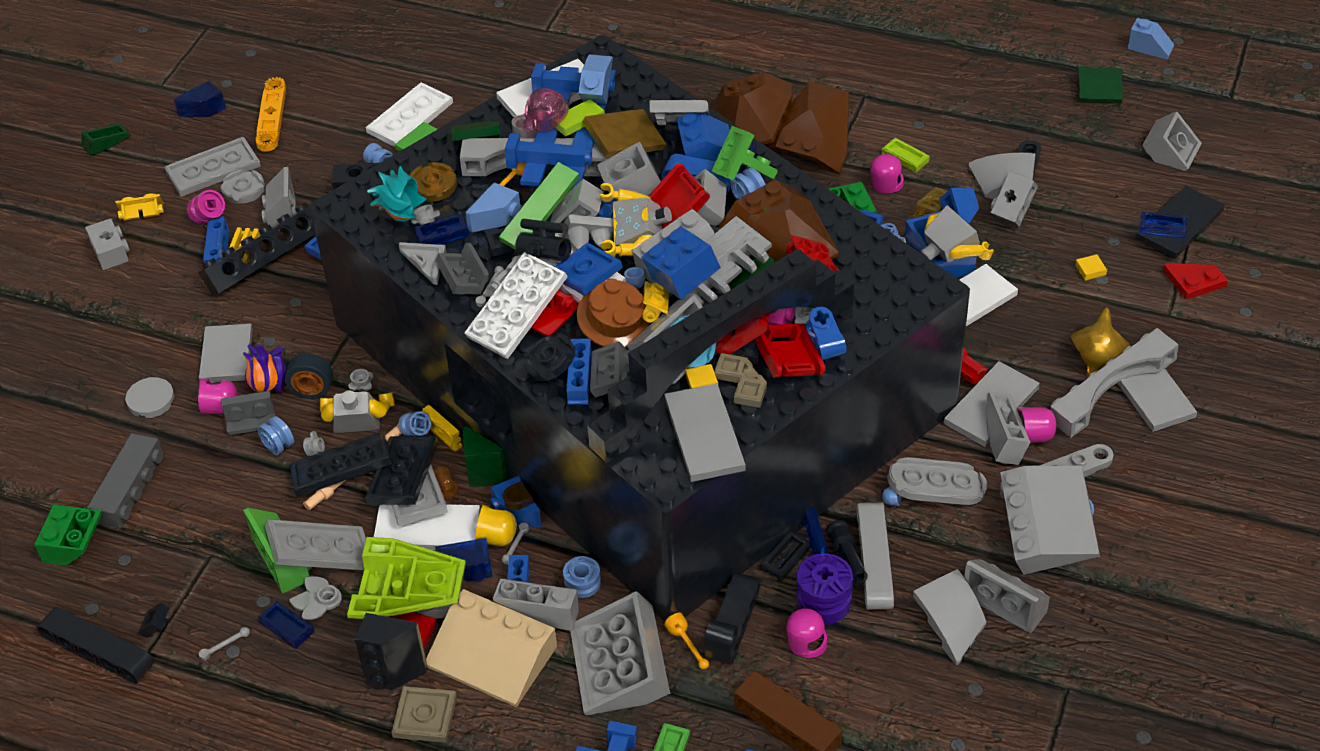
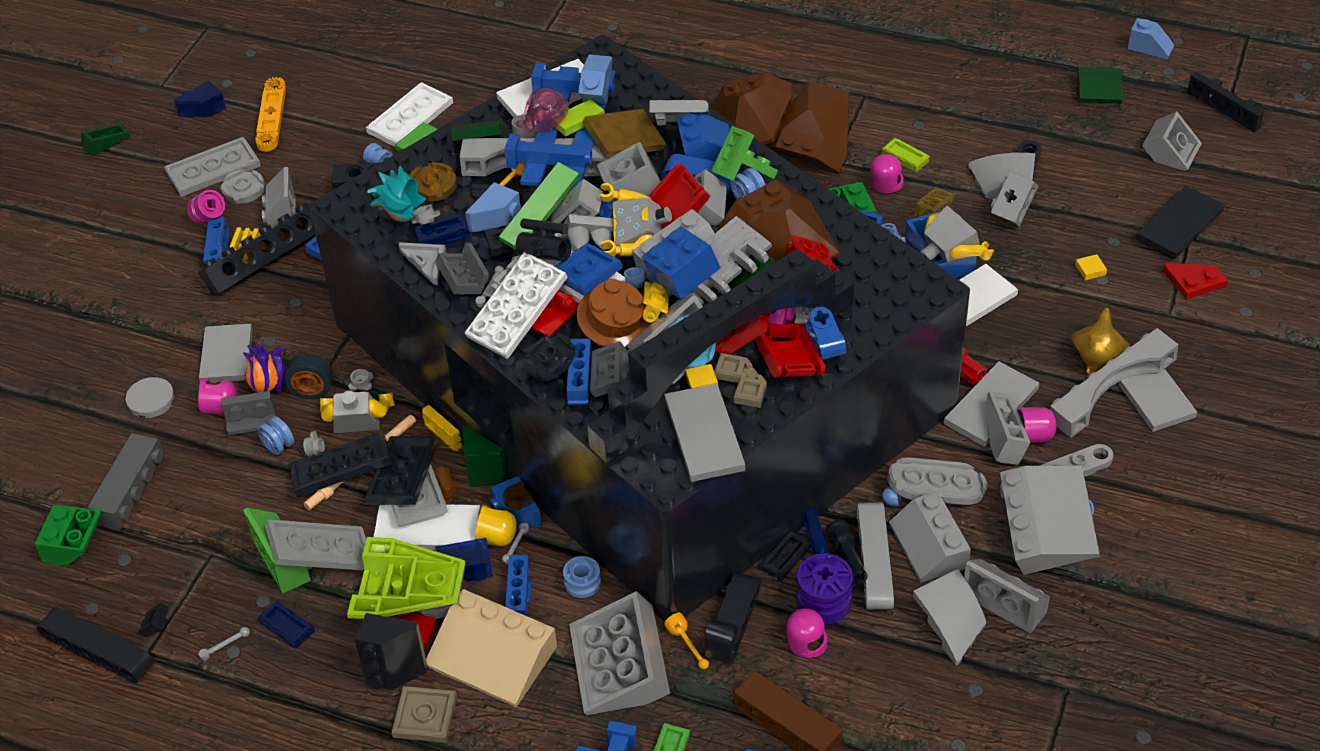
light grey brick [85,218,130,270] -> none
yellow hinge [115,193,164,221] -> none
light grey plate [289,576,342,620] -> none
medium blue wheel [398,411,431,436] -> none
light grey slope [493,579,579,631] -> none
blue slope [940,188,979,224] -> none
clear blue tile [1139,211,1187,238] -> none
none -> light grey slope [889,491,971,583]
none -> black hinge [1187,71,1264,133]

